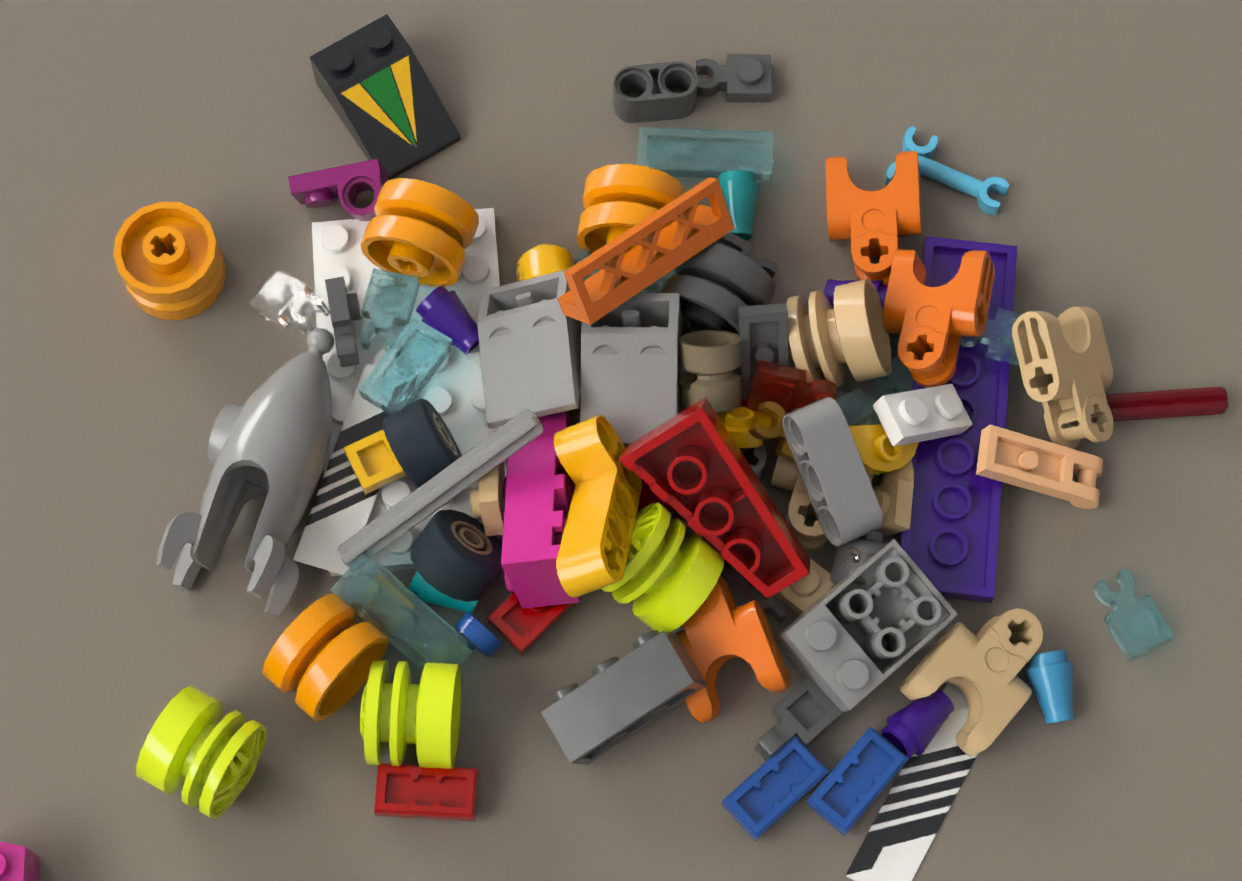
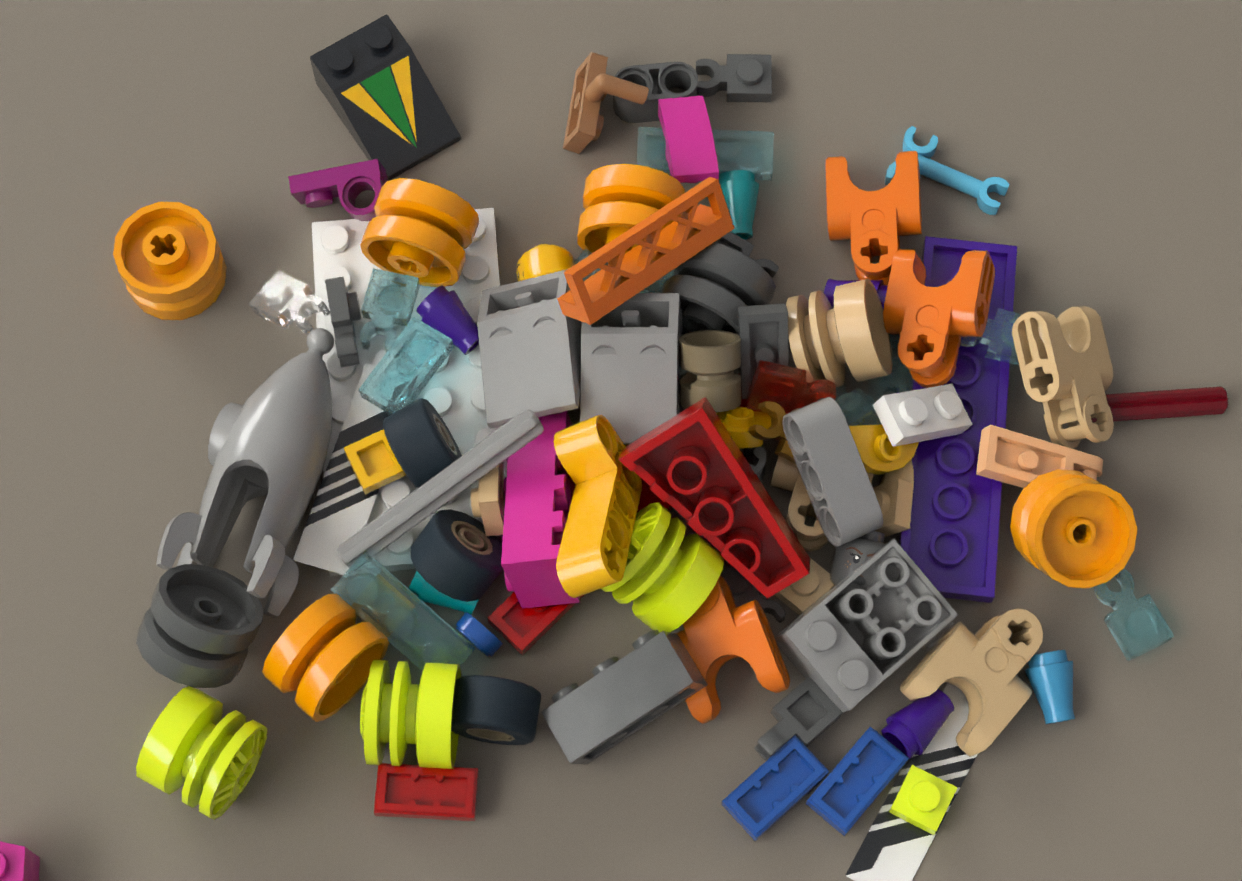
none -> dark grey wheel [136,564,264,688]
none -> black wheel [451,675,541,745]
none -> medium nougat plate [563,52,649,154]
none -> dark pink slope [658,96,719,183]
none -> neon yellow plate [889,765,957,835]
none -> light orange wheel [1010,469,1137,588]

